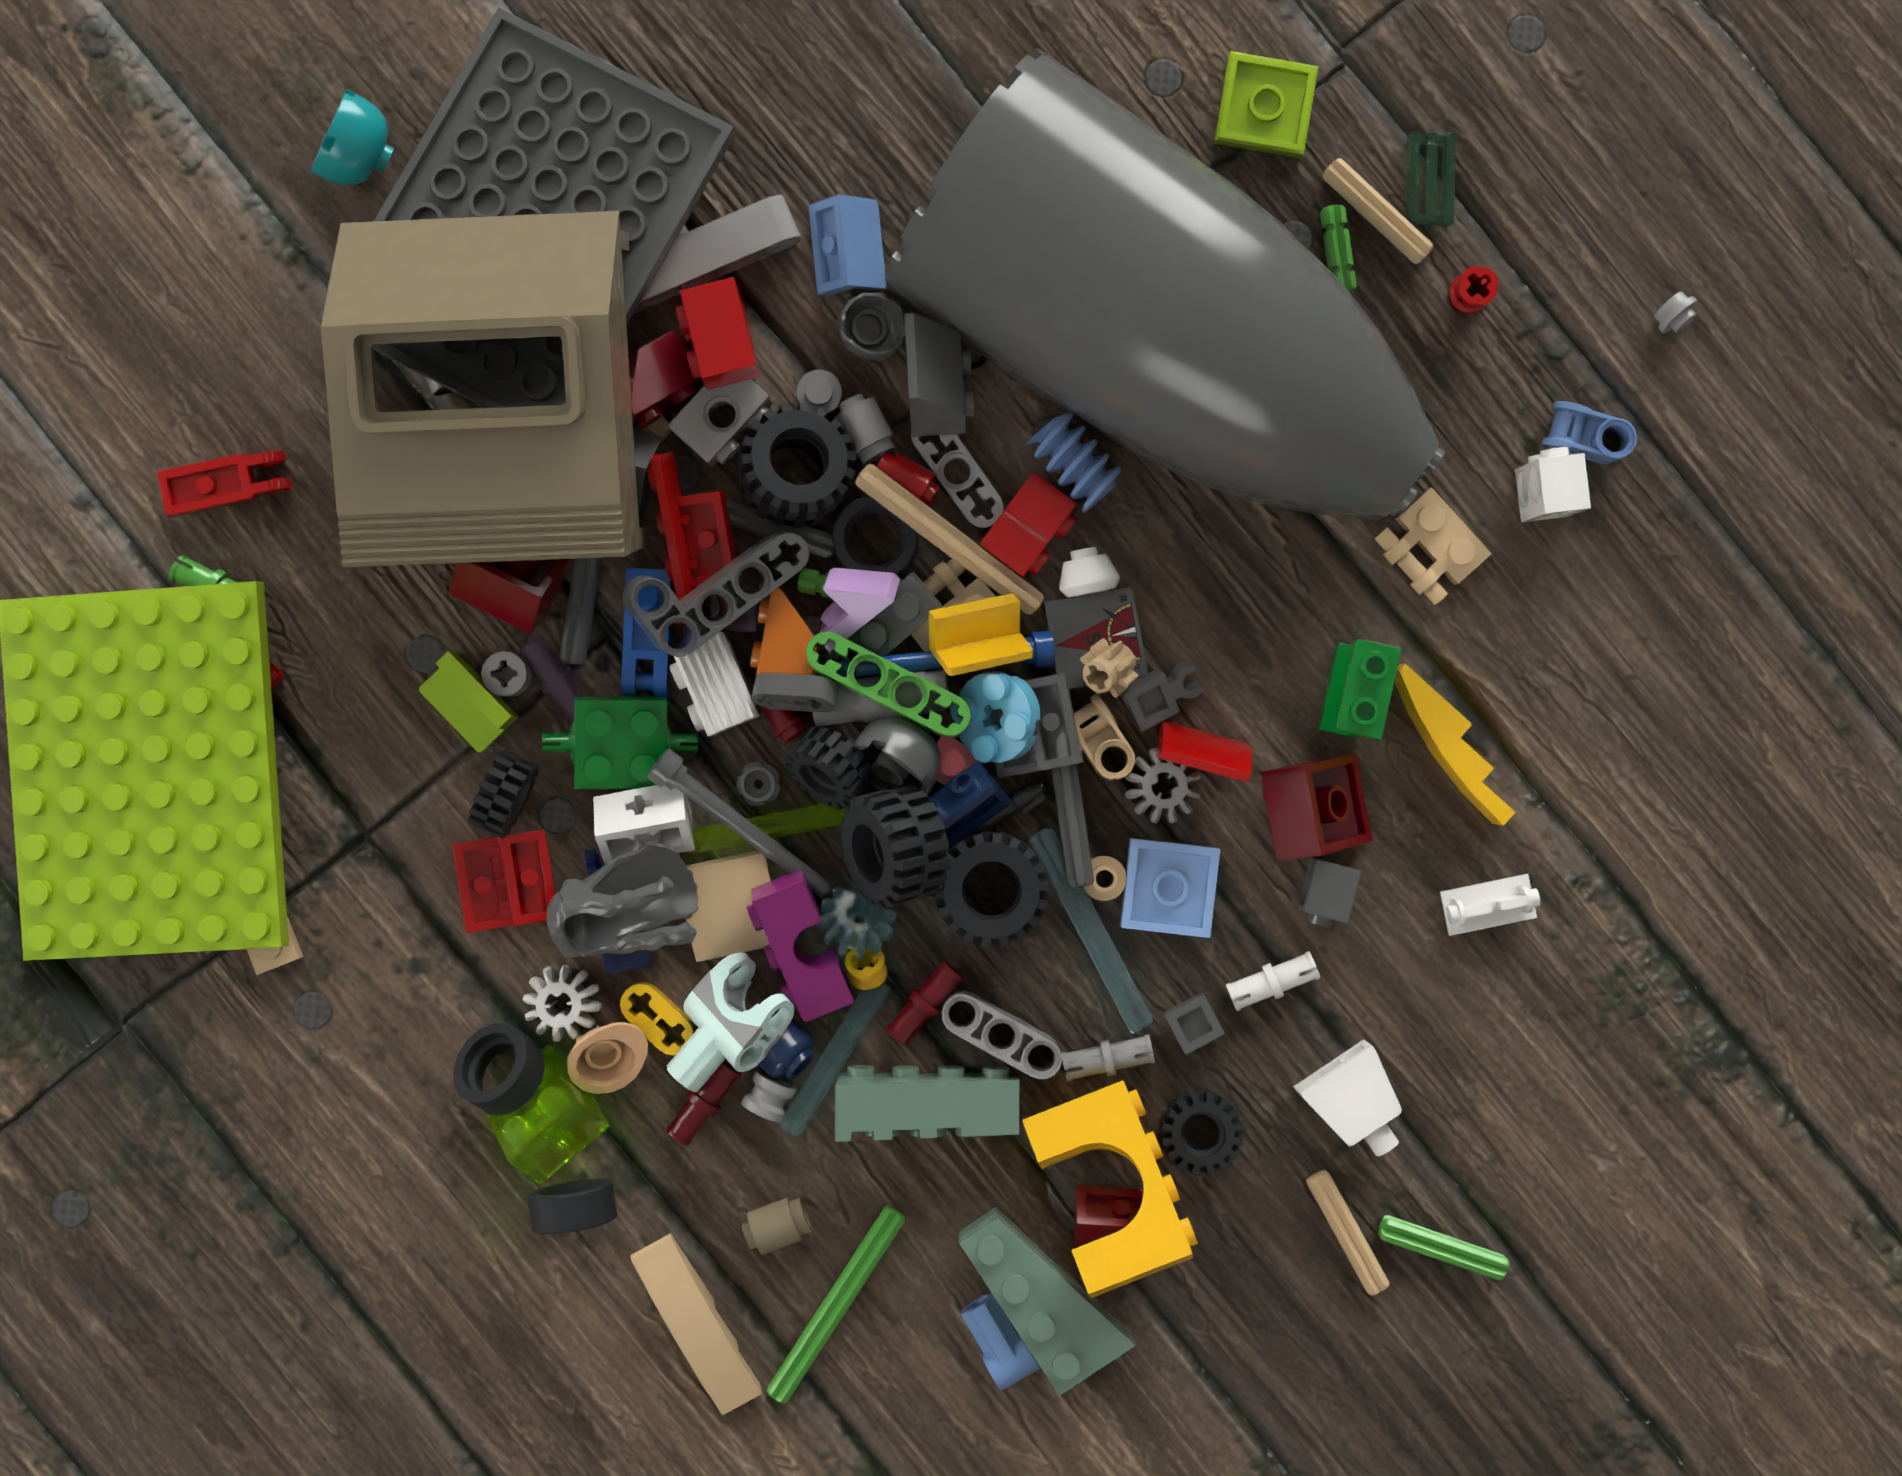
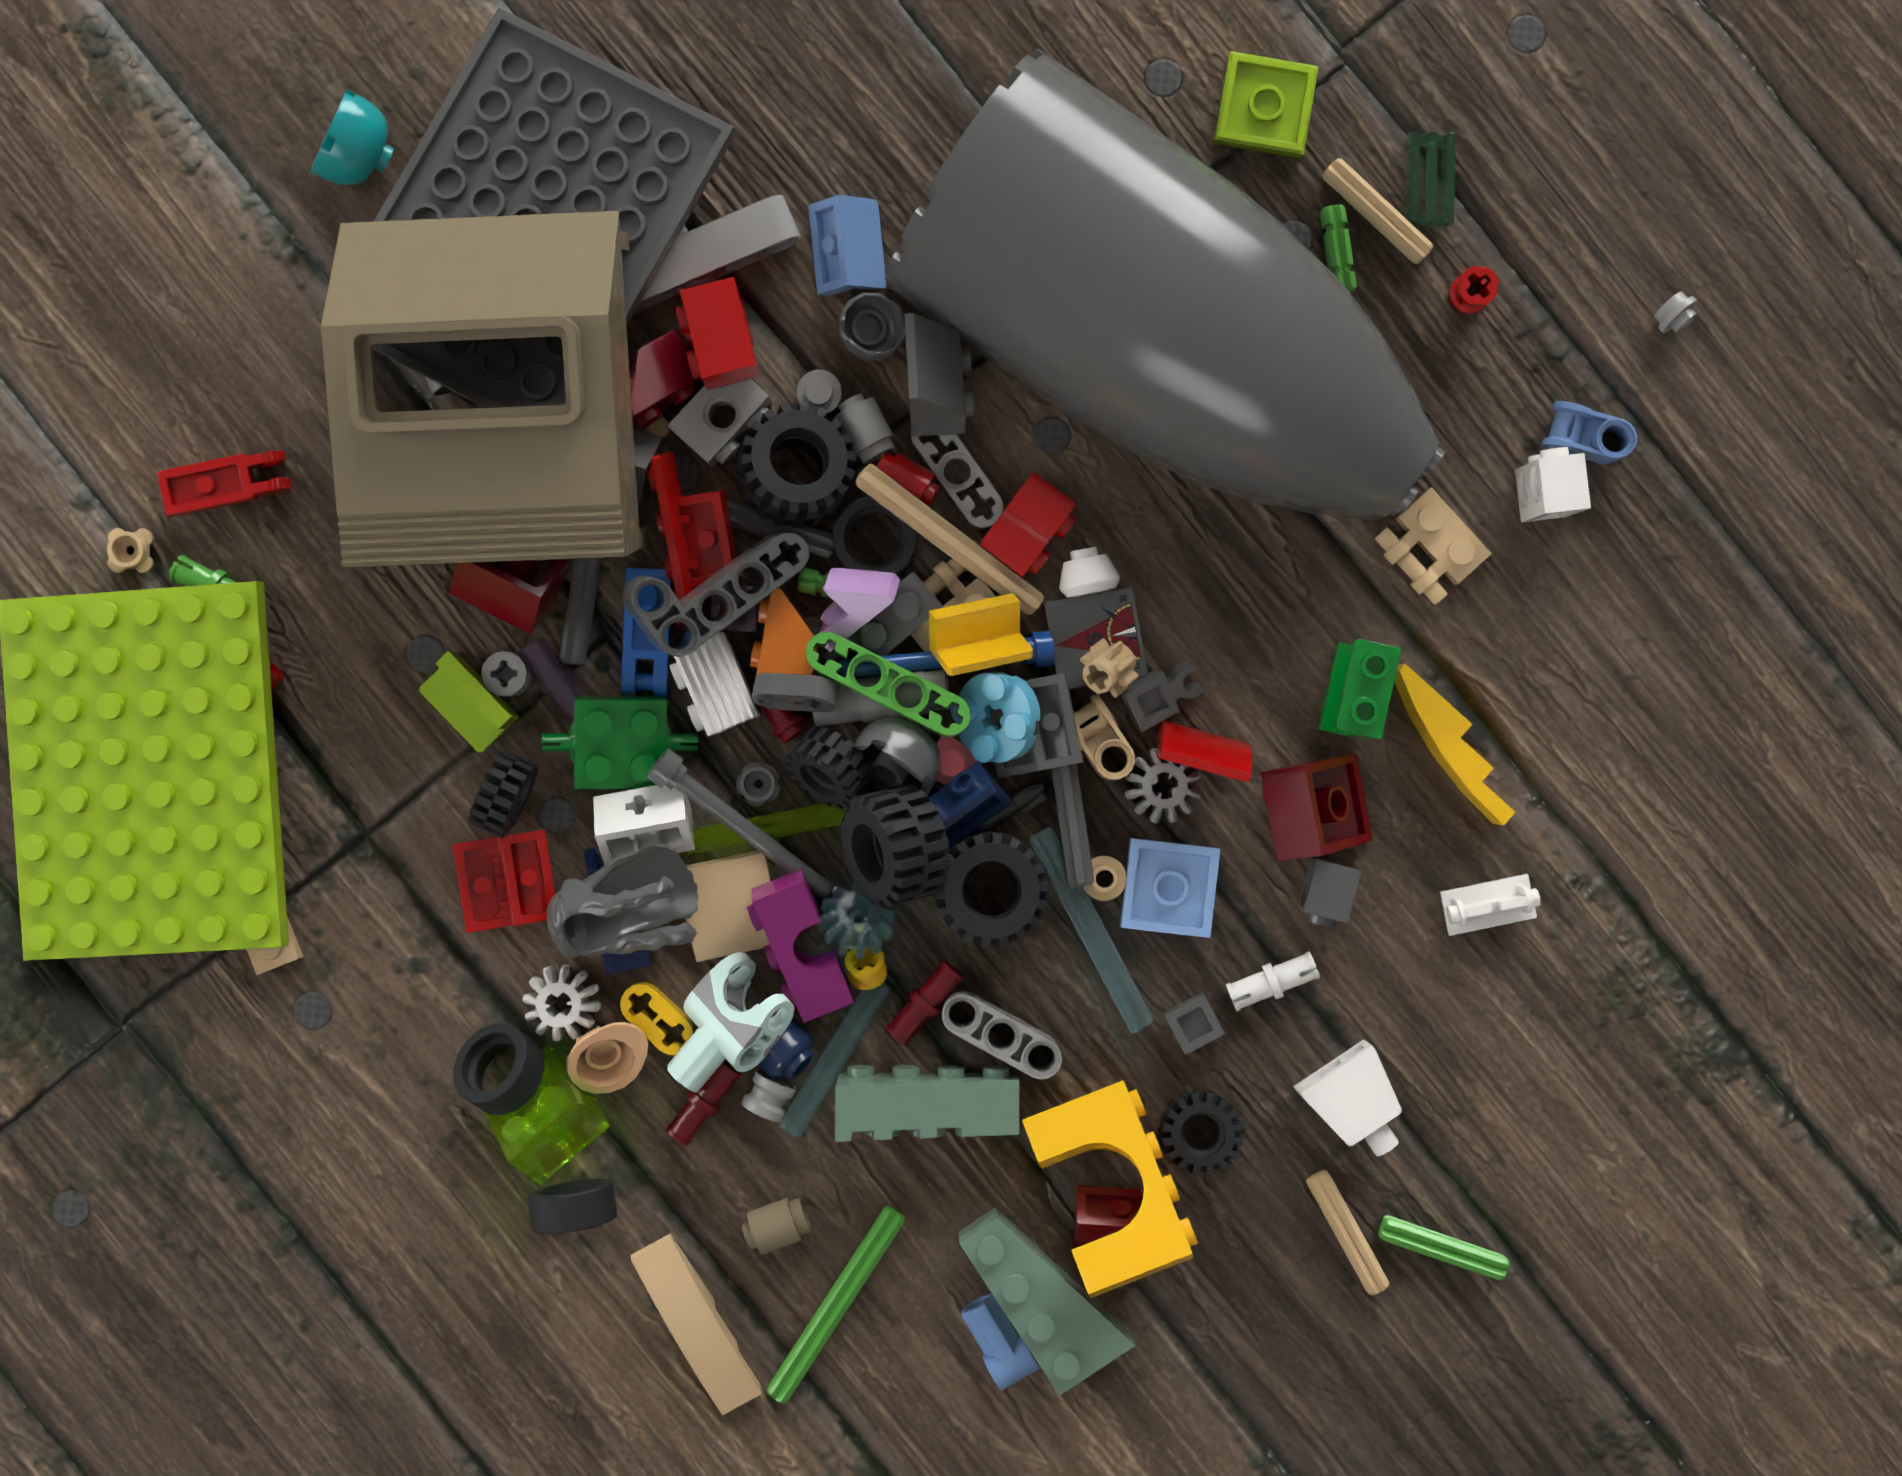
medium blue piece [1025,412,1122,513] -> none
light grey pin [1061,1034,1155,1082] -> none
none -> tan plate [107,528,154,573]

